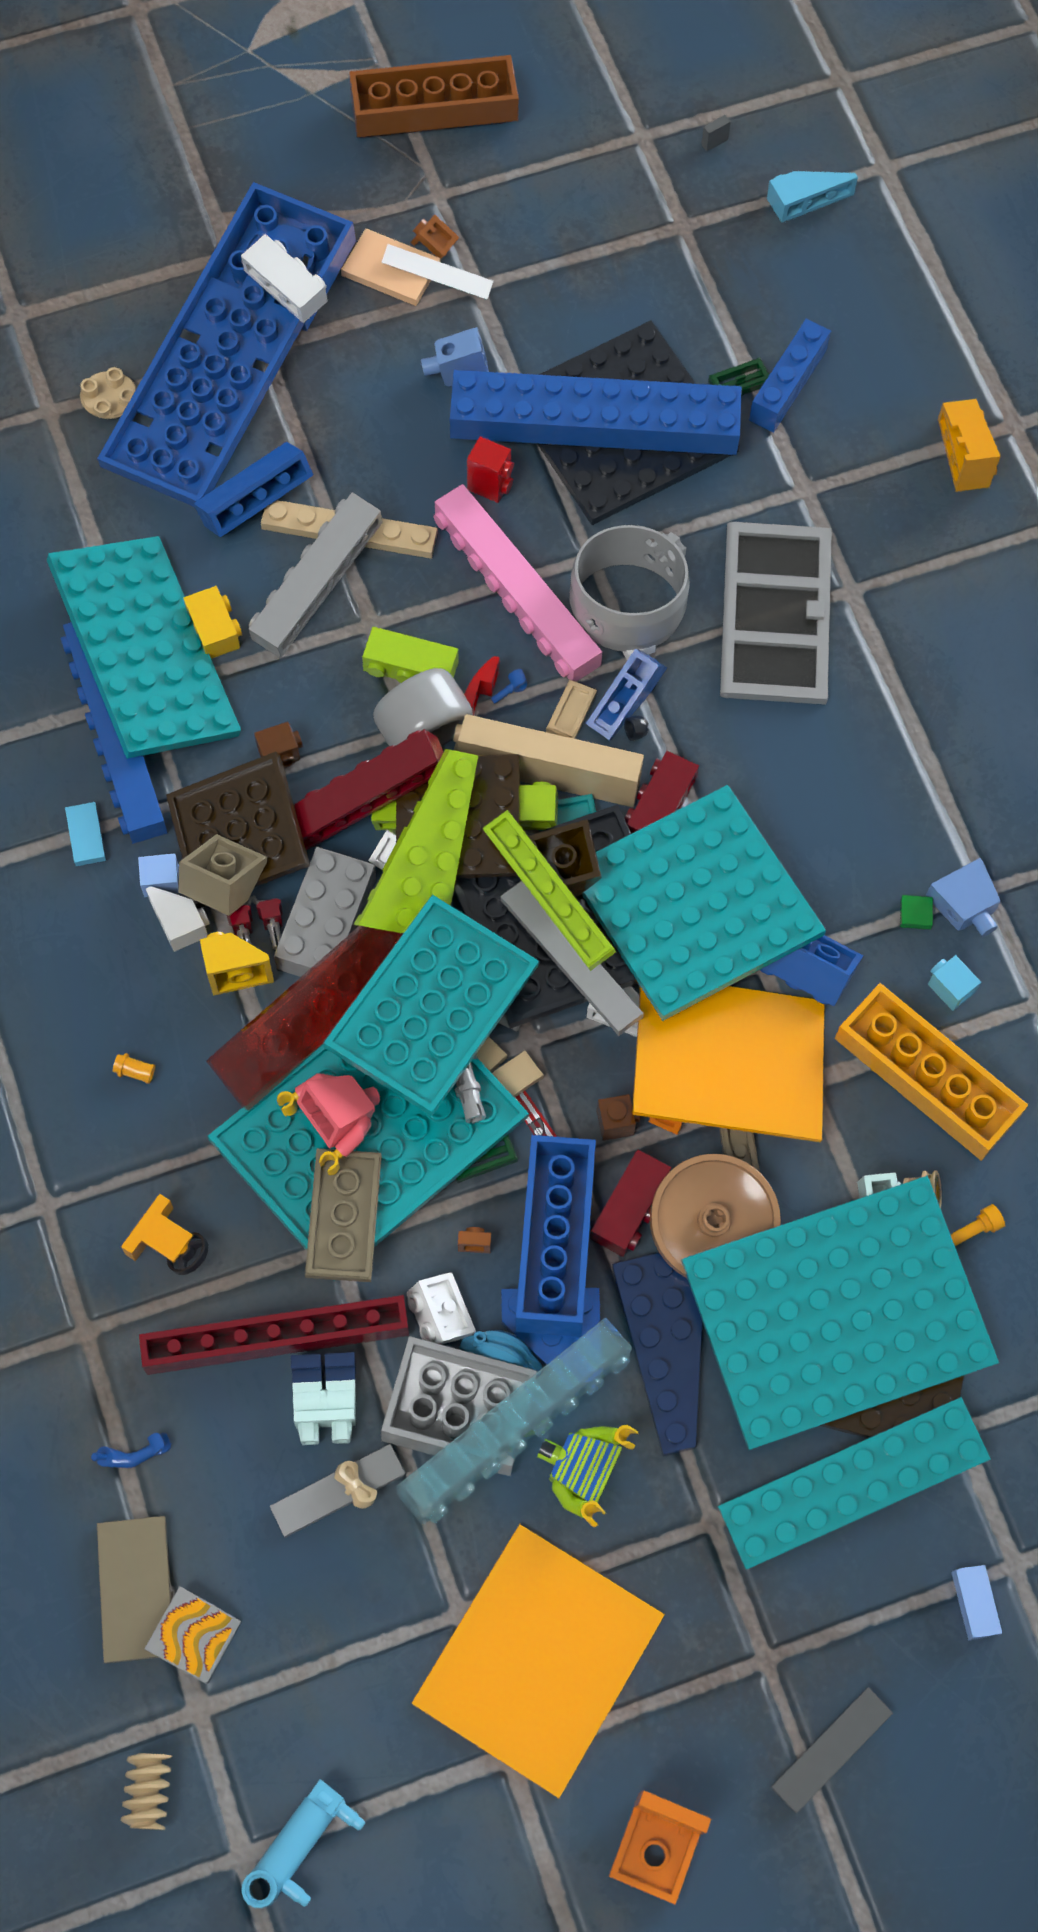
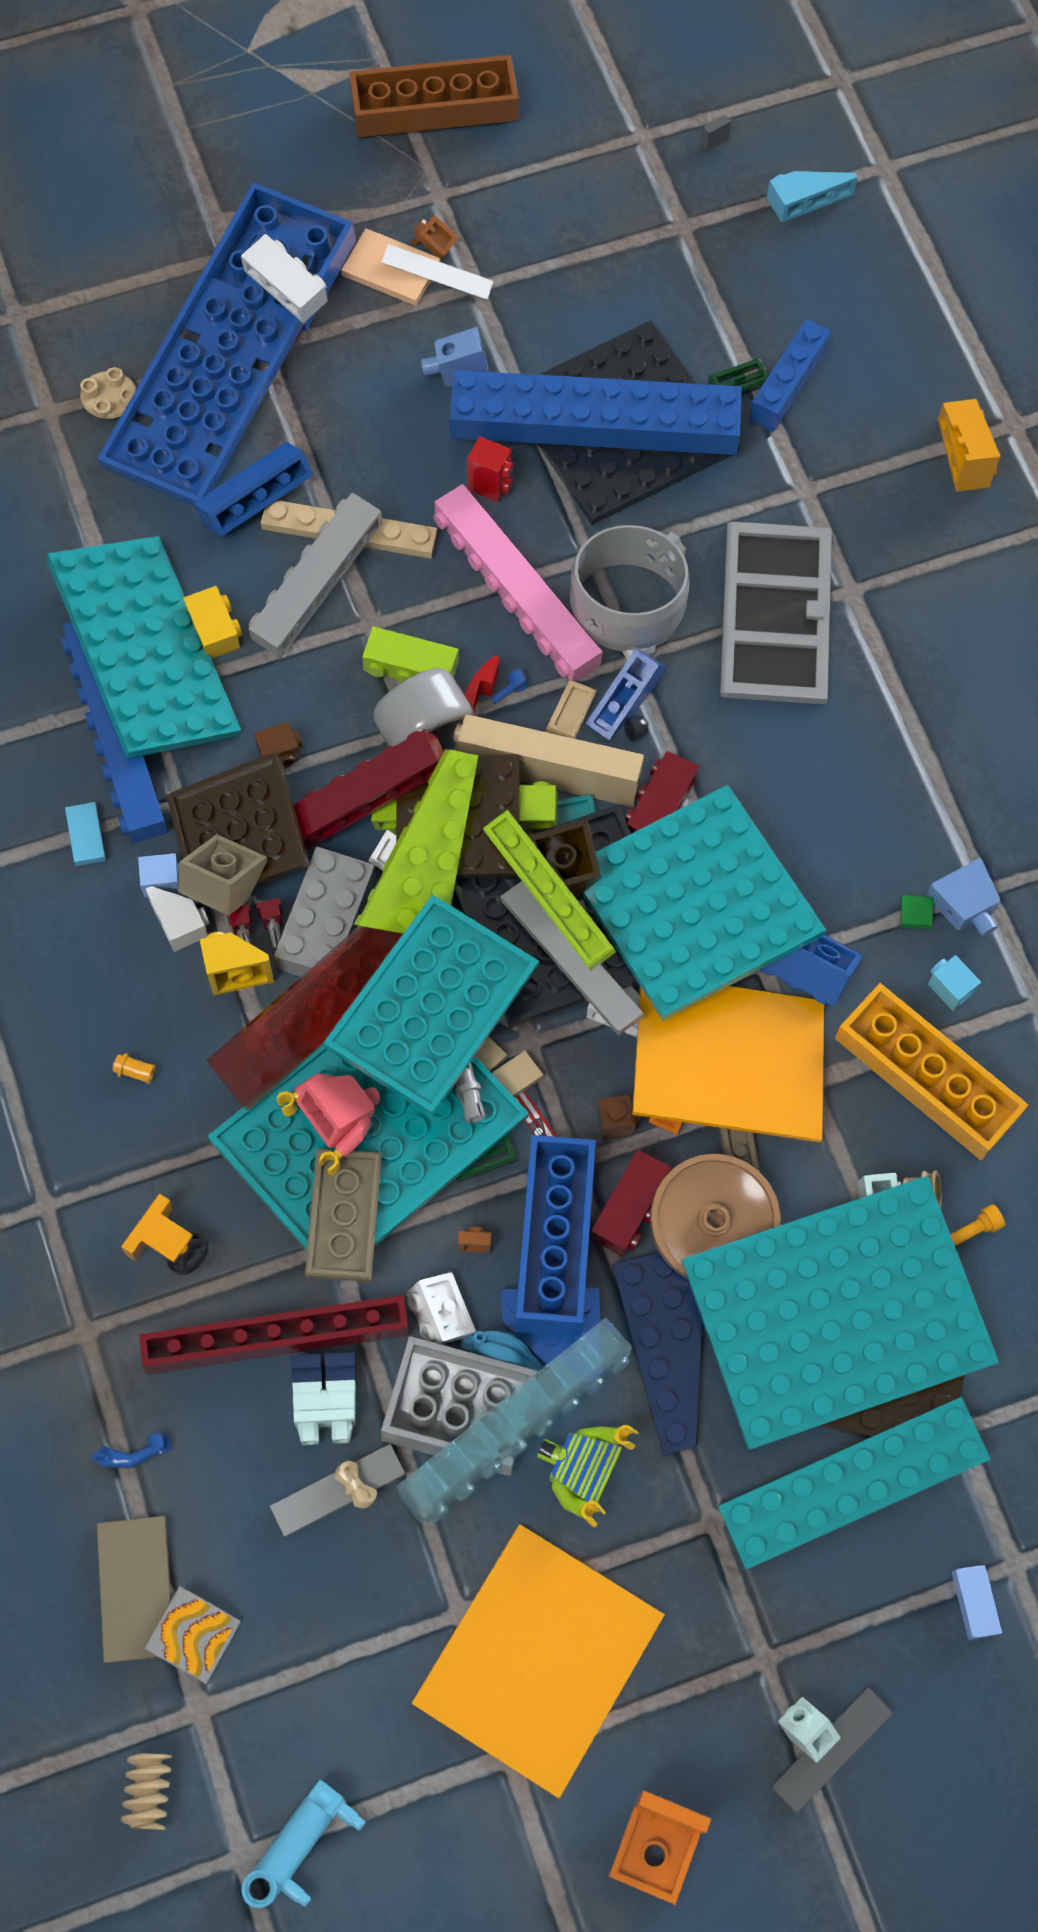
none -> light aqua brick [778,1697,841,1763]

